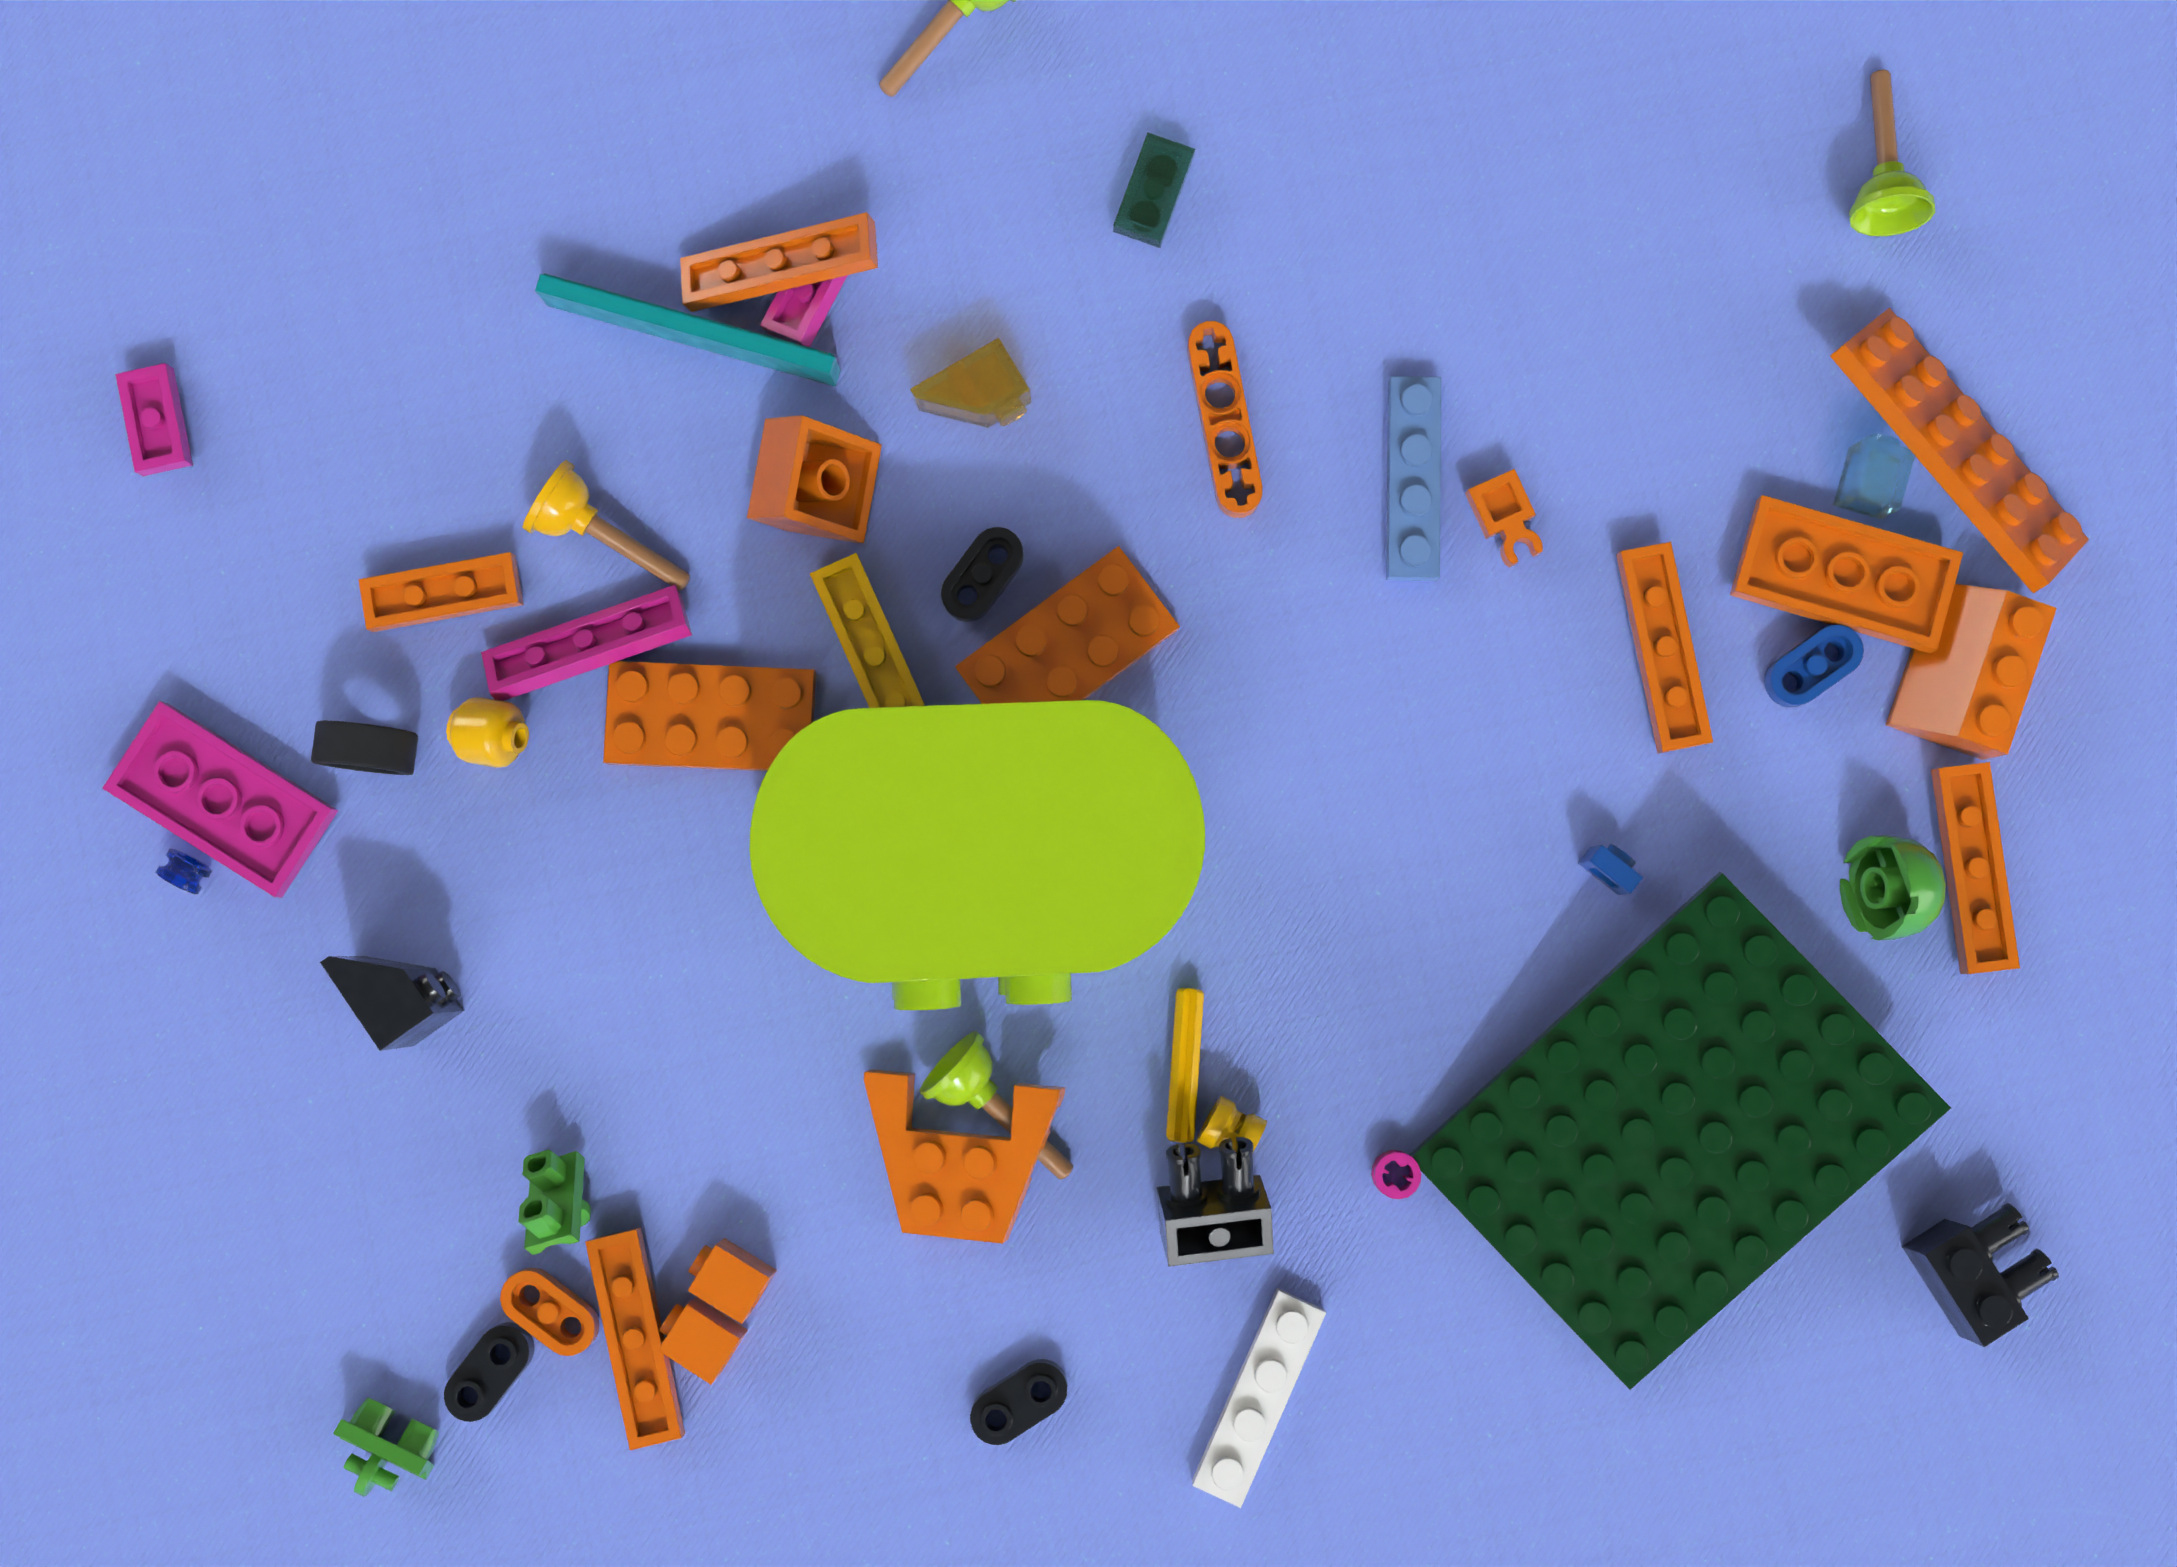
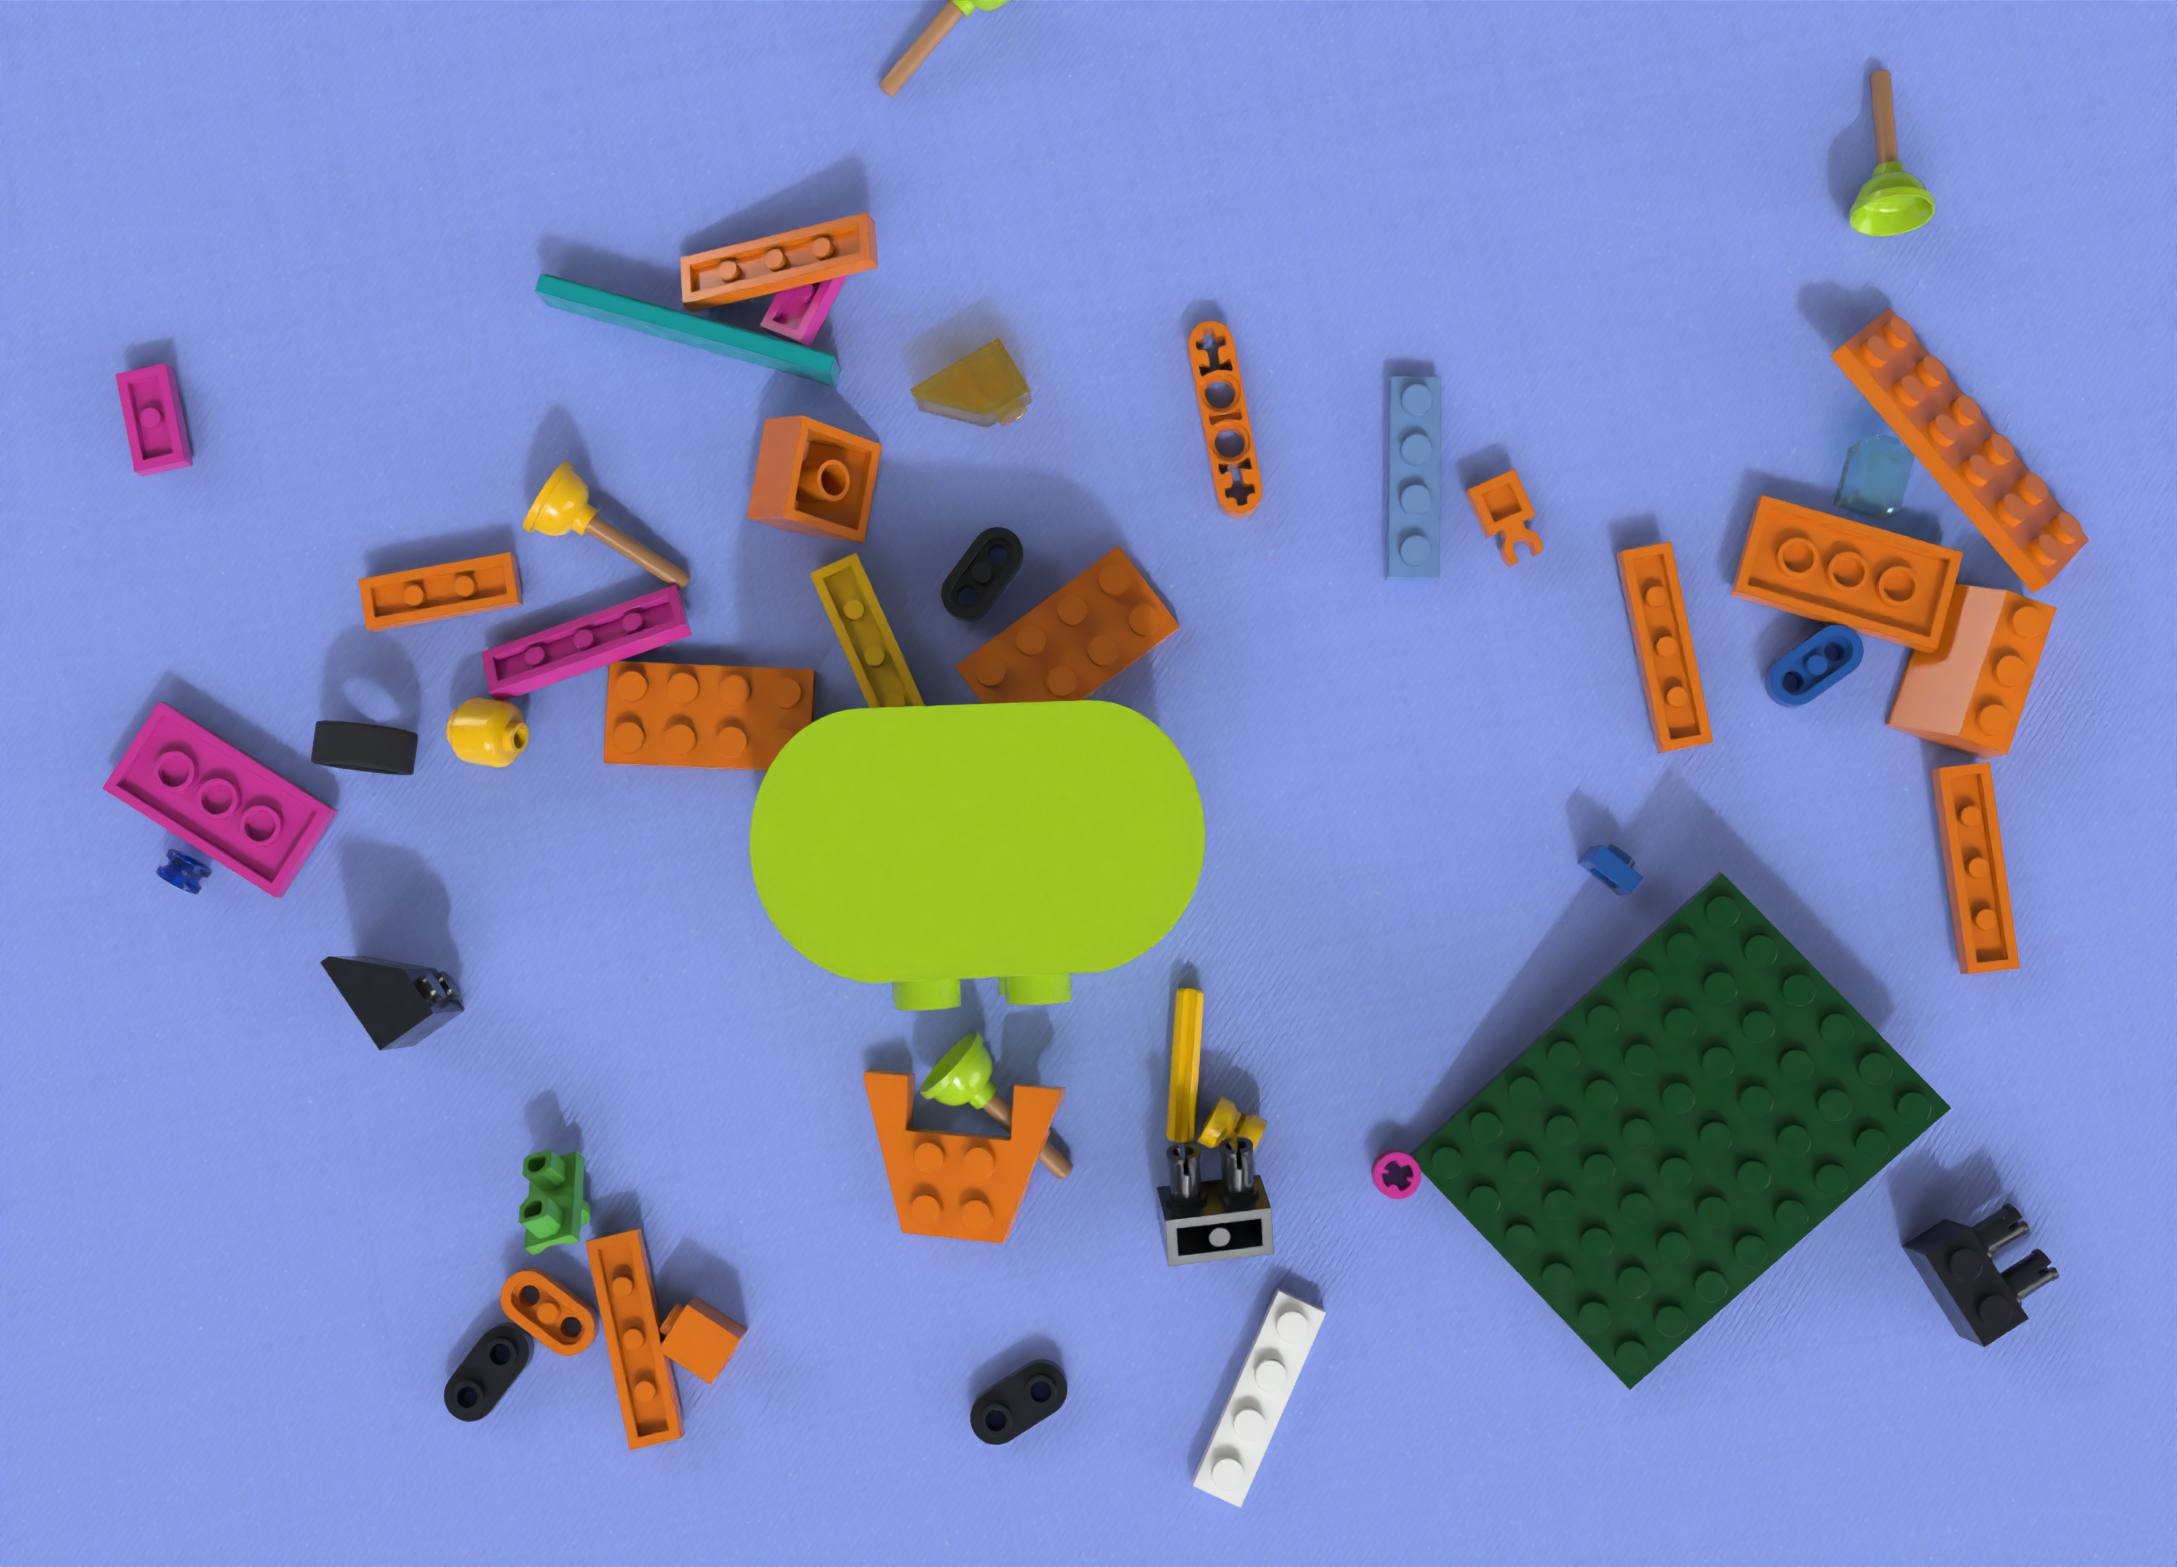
bright green hips [333,1397,439,1497] -> none
orange brick [688,1238,777,1324] -> none
clear green plate [1113,132,1195,248] -> none
bright green cylinder [1840,835,1946,940] -> none

